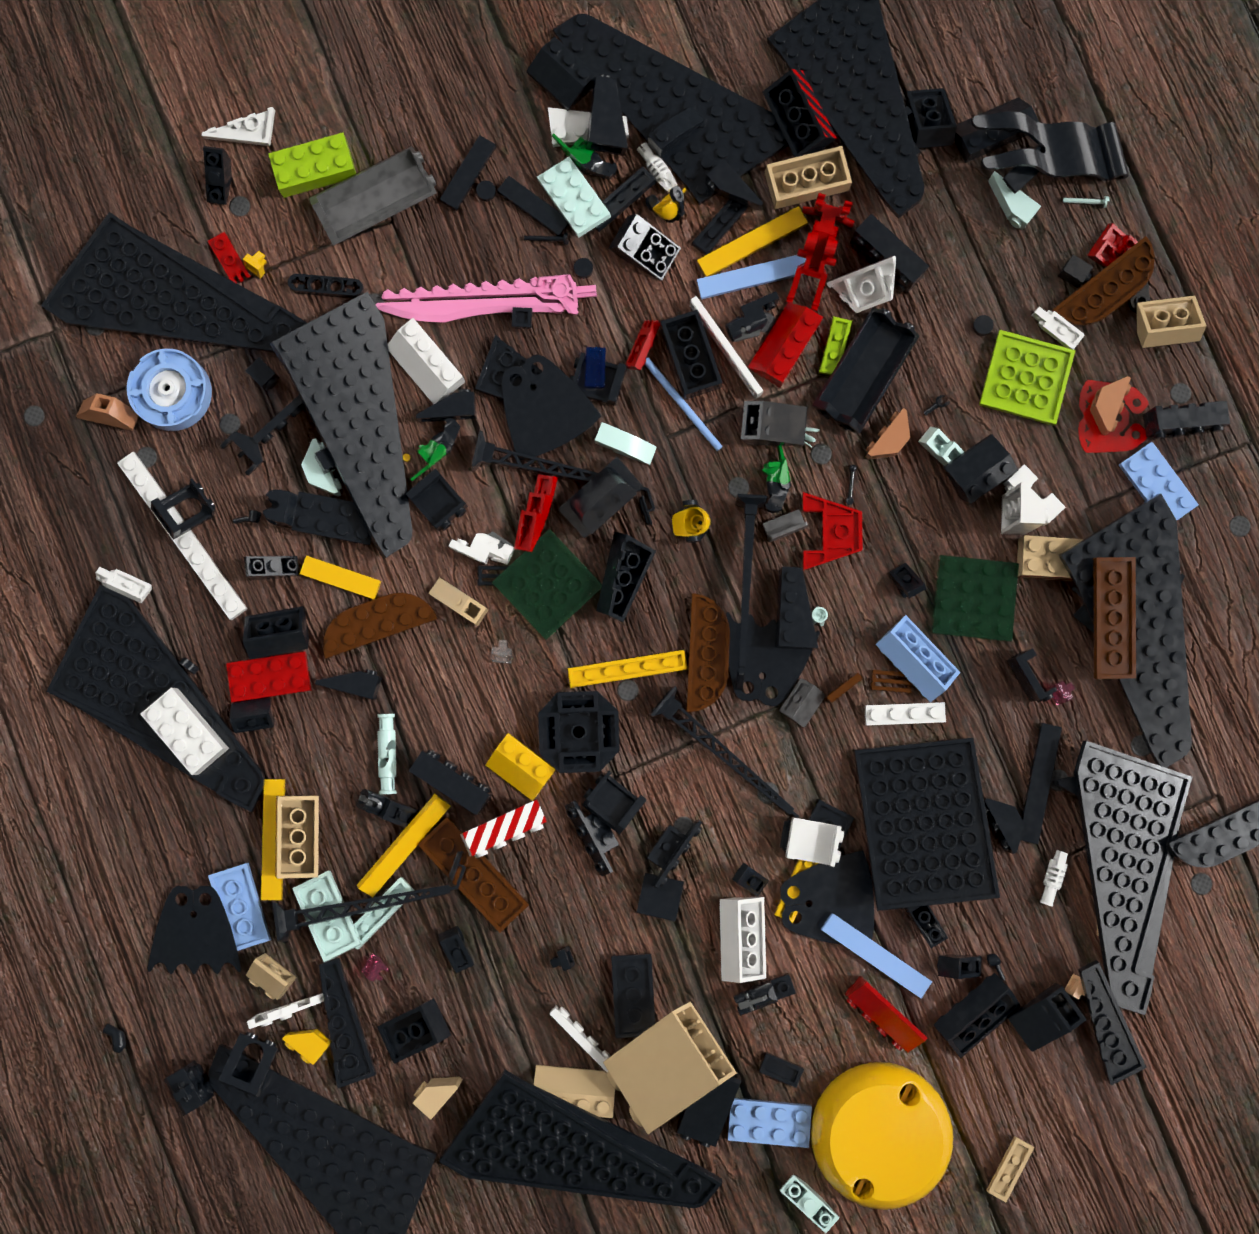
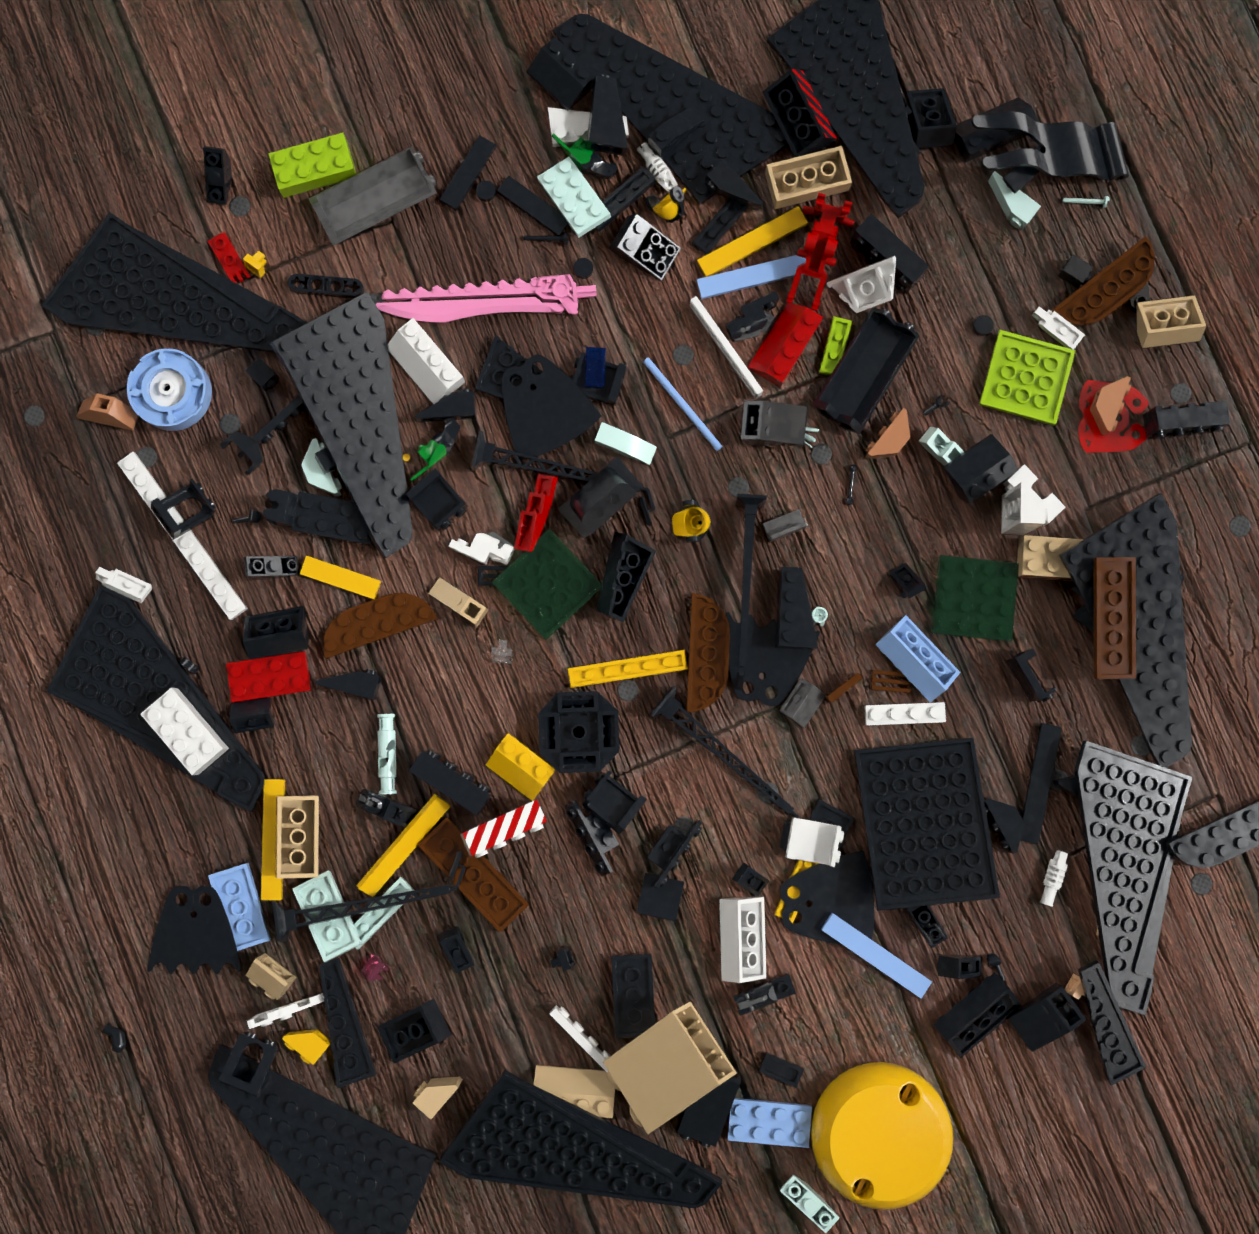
black hinge [163,1060,214,1116] -> none
white wing [202,107,275,146] -> none
black tile [512,307,533,329] -> none
red hinge [625,320,660,370] -> none
black brick [660,309,723,400] -> none
animal [762,446,791,513] -> none
red wing [802,492,863,571] -> none
red slope [845,976,928,1052] -> none
tan plate [986,1136,1034,1202] -> none
clear pink tile [1048,681,1075,705] -> none
red slope [1087,223,1138,267] -> none
light blue plate [1119,442,1199,520] -> none

